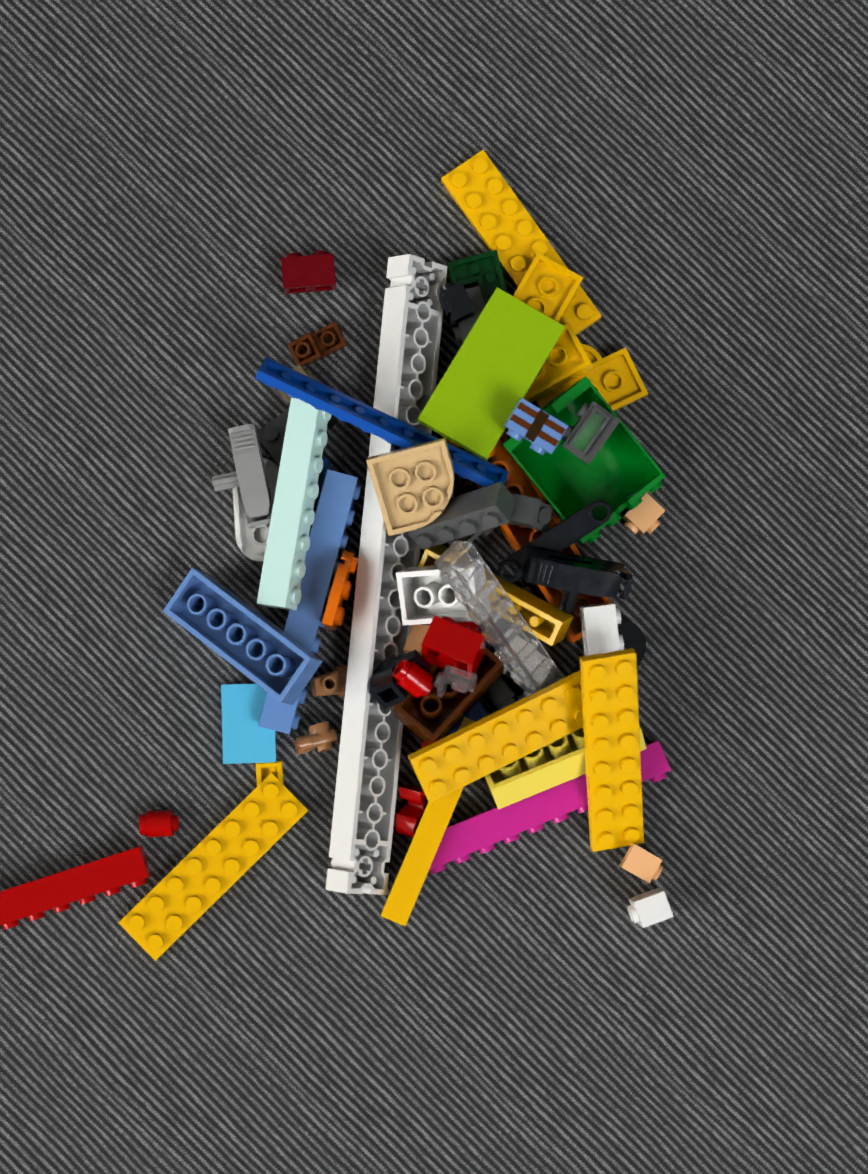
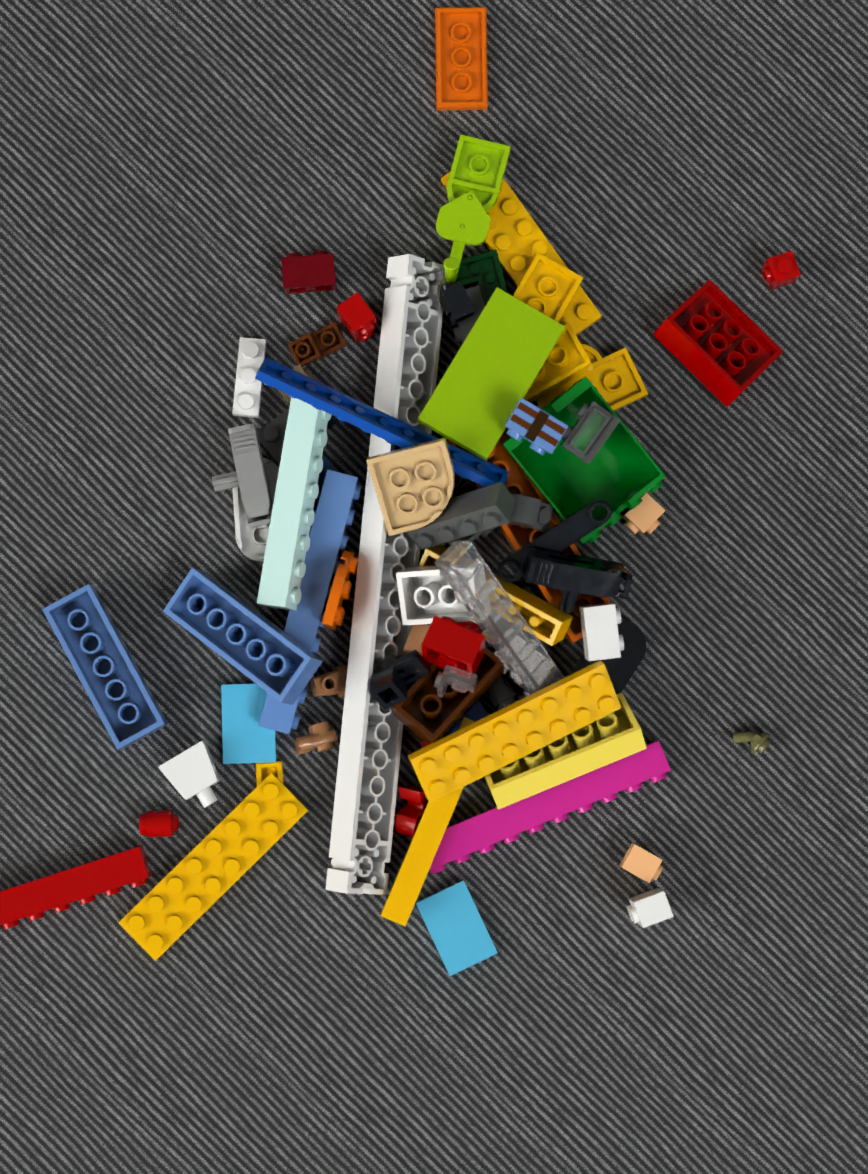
red brick [392,659,434,698] -> none
yellow plate [580,648,644,852] -> none
none -> medium blue brick [42,584,168,750]
none -> white torso [158,741,220,808]
none -> white plate [232,337,266,418]
none -> red brick [336,292,378,343]
none -> medium azure tile [416,880,498,976]
none -> orange tile [435,7,488,111]
none -> lime plate [436,134,511,283]
none -> red slope [653,279,784,407]
none -> olive plate [733,731,771,755]
none -> red brick [762,251,801,290]

